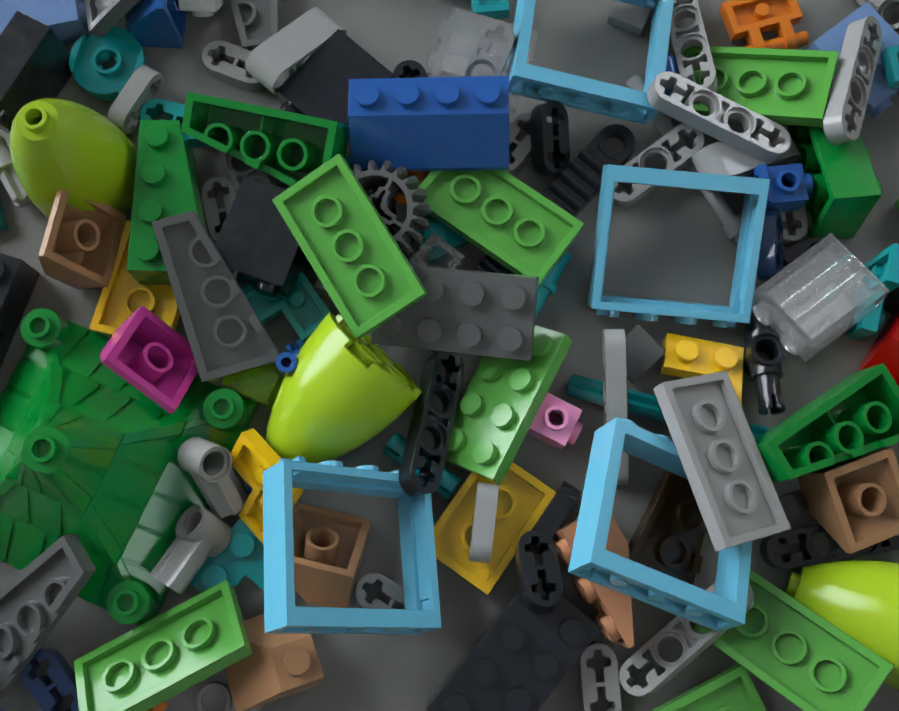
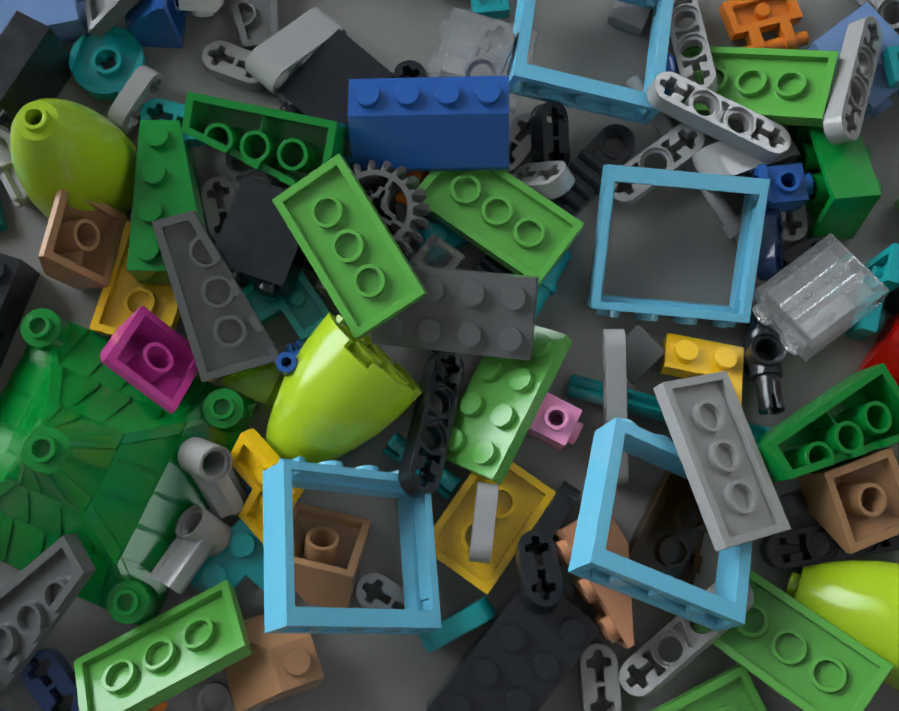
none -> teal beam [418,596,497,653]
none -> light grey beam [511,161,575,199]

